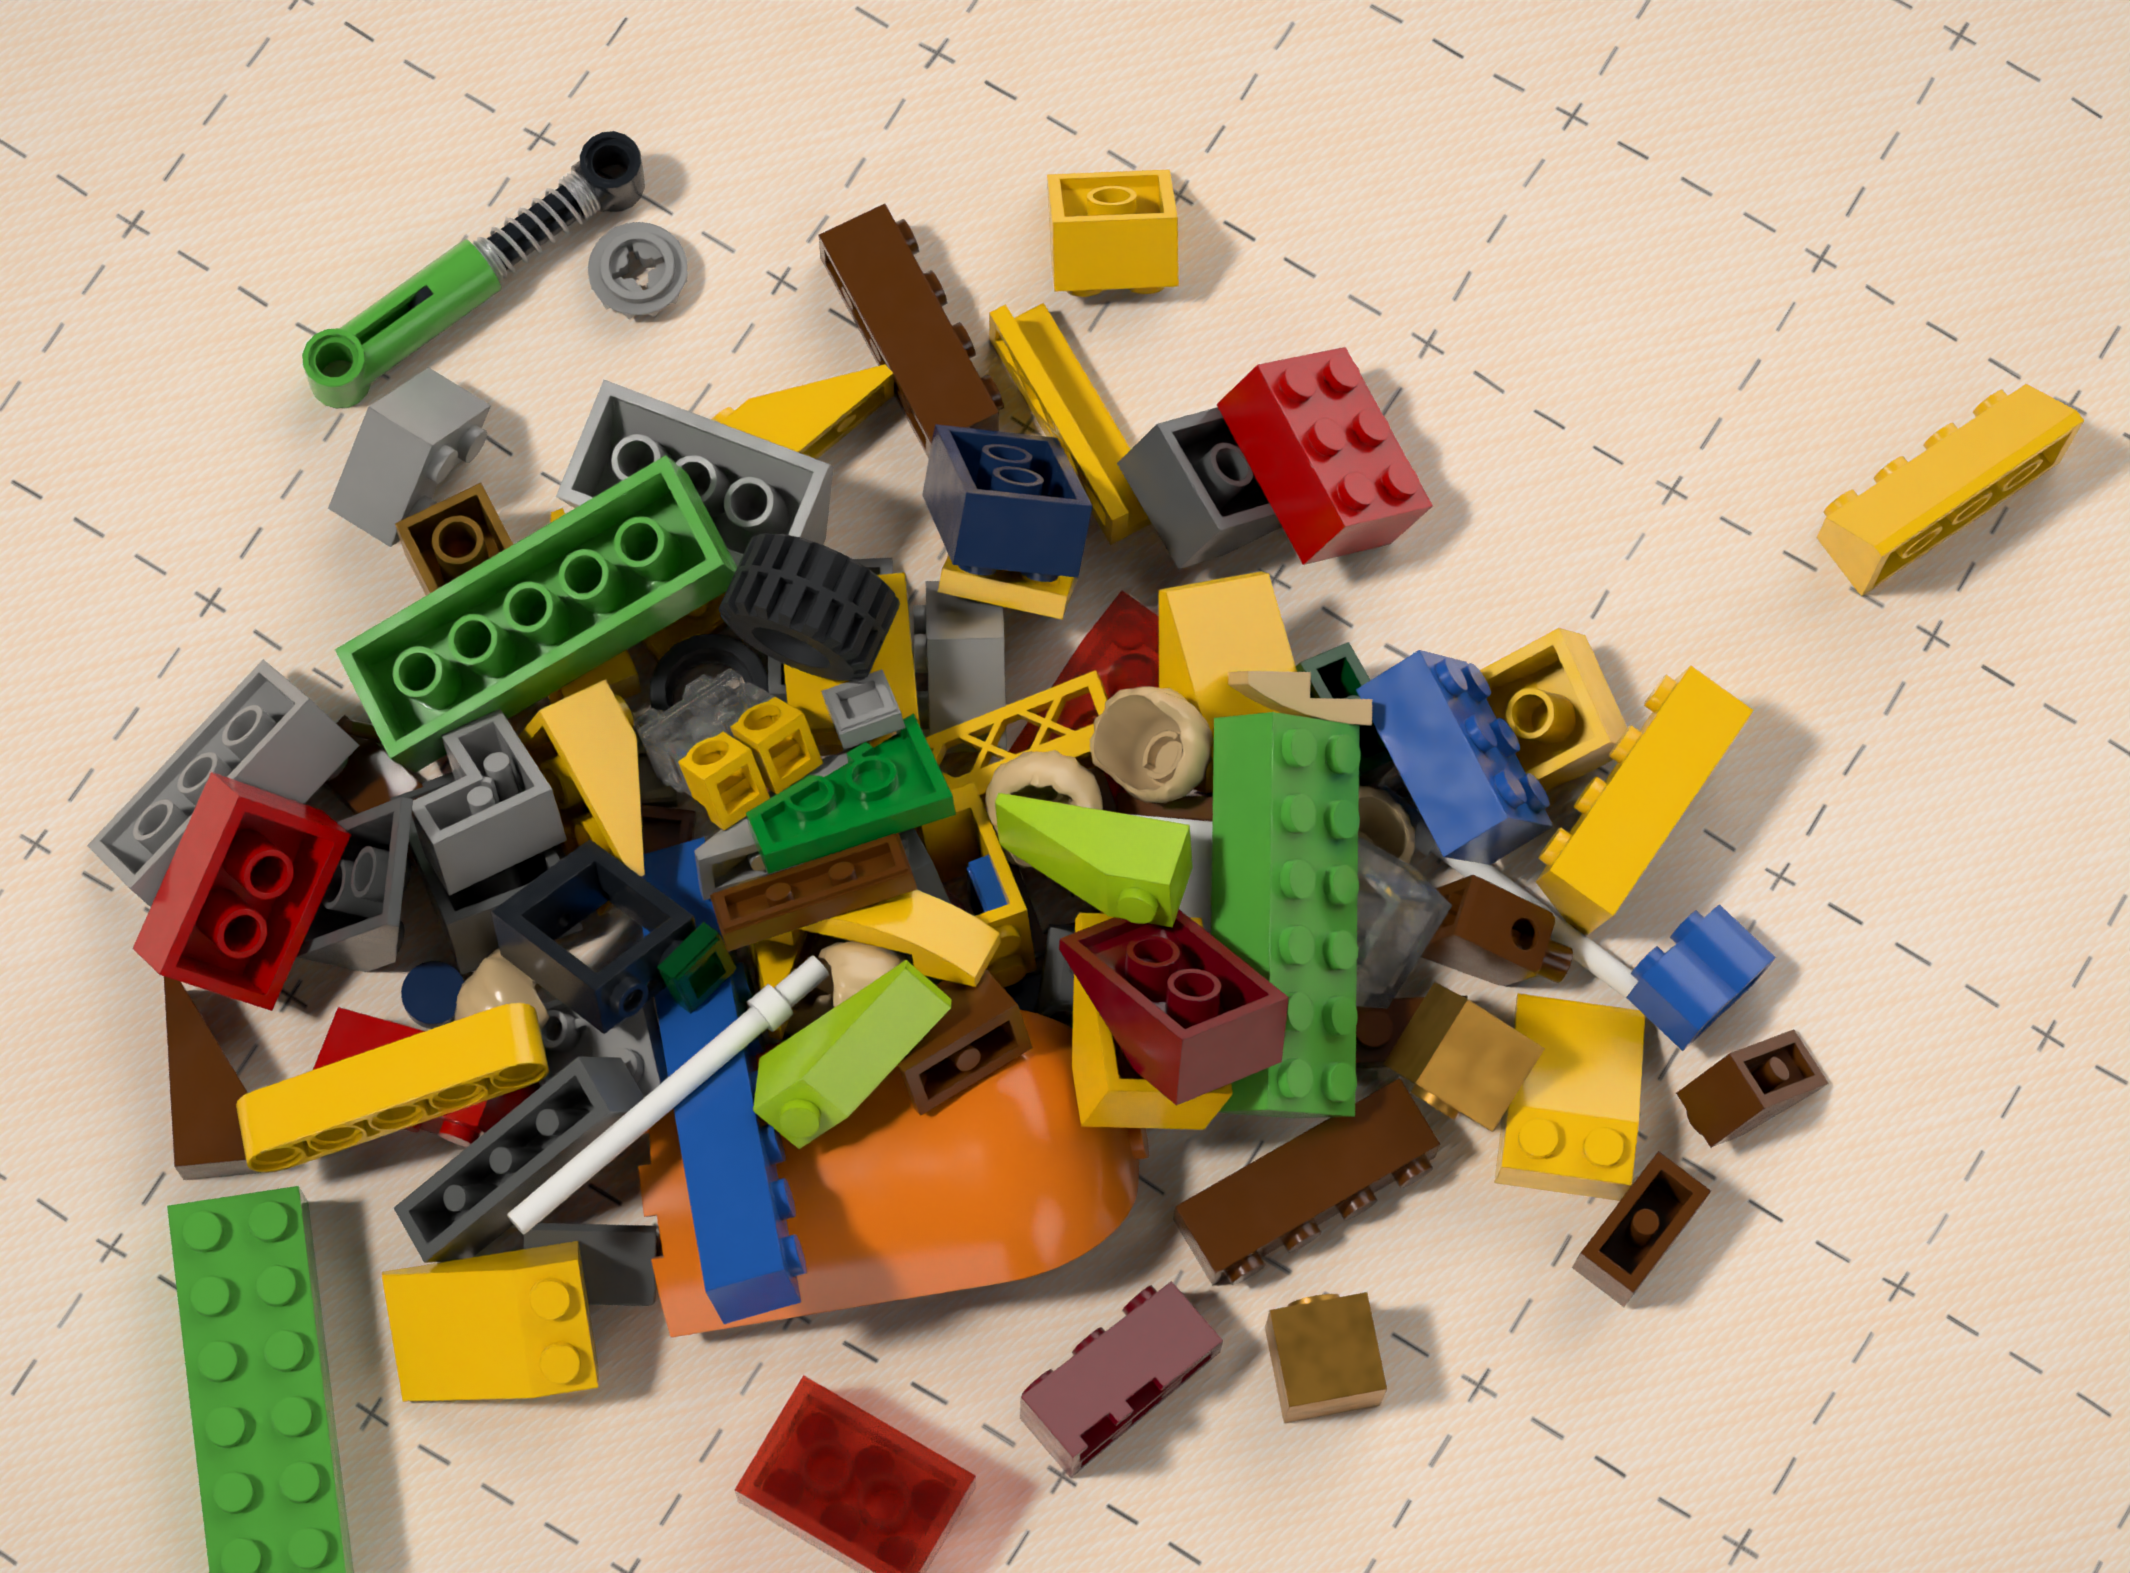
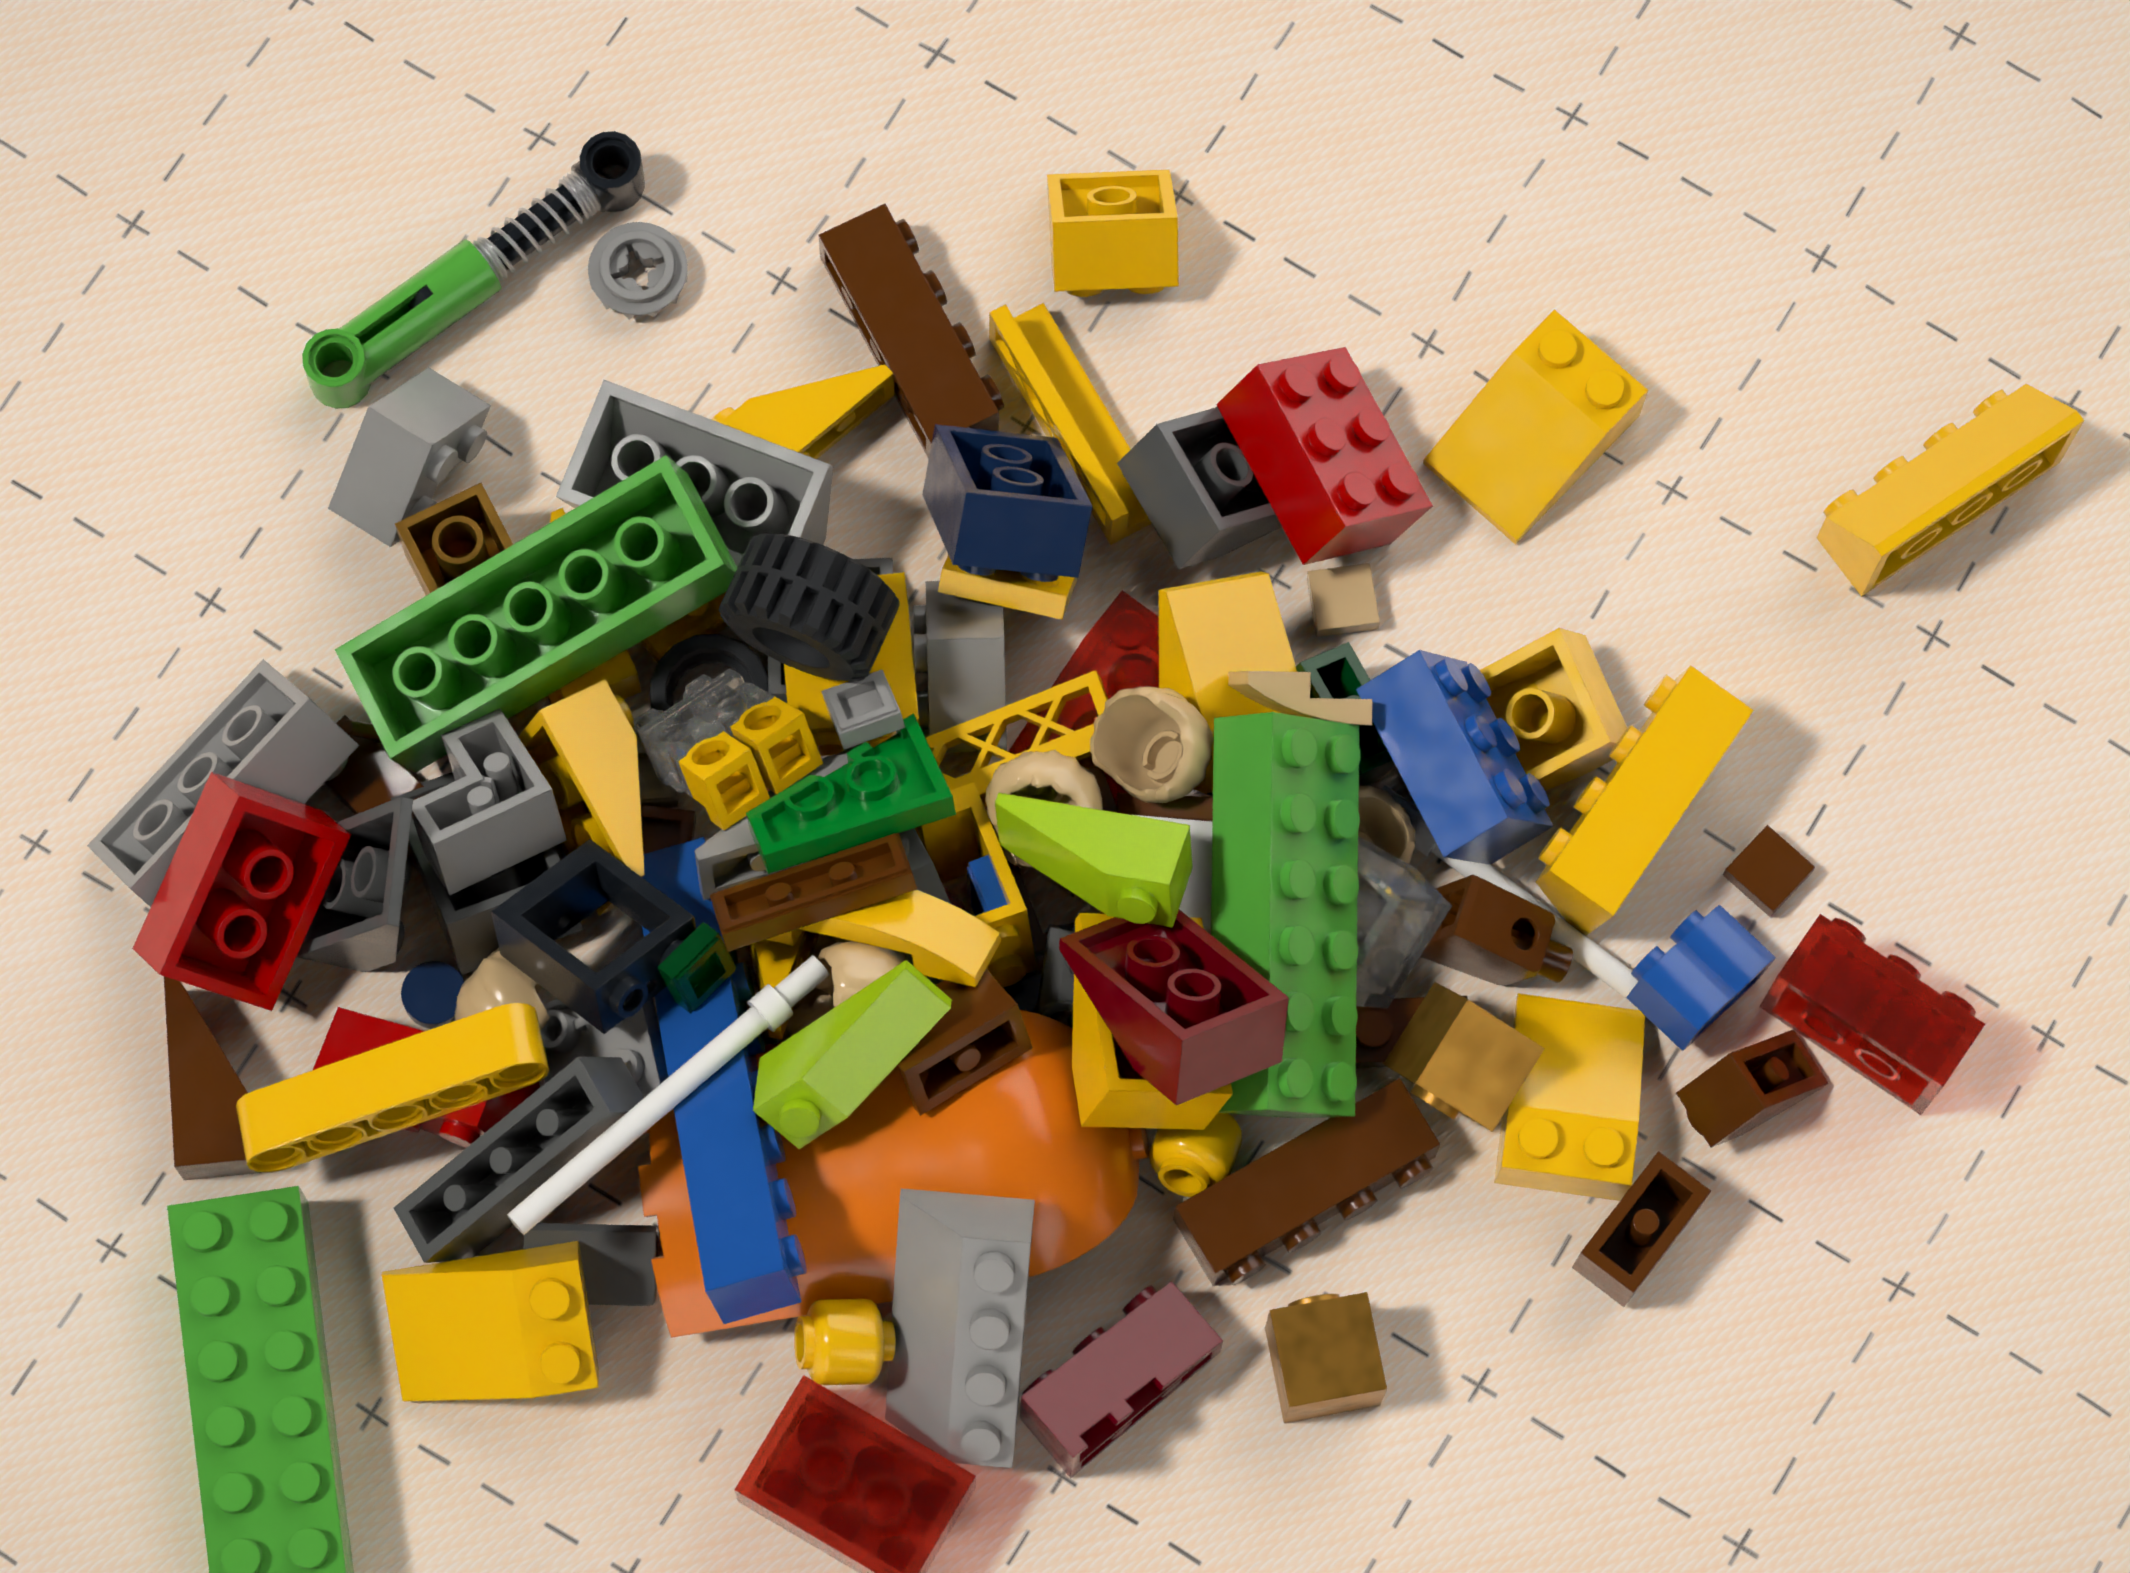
none -> yellow head [794,1299,896,1385]
none -> light grey slope [885,1188,1035,1468]
none -> yellow head [1149,1113,1242,1197]
none -> tan tile [1307,563,1380,637]
none -> yellow slope [1423,309,1648,545]
none -> reddish brown tile [1723,825,1815,917]
none -> clear red brick [1759,914,1985,1115]

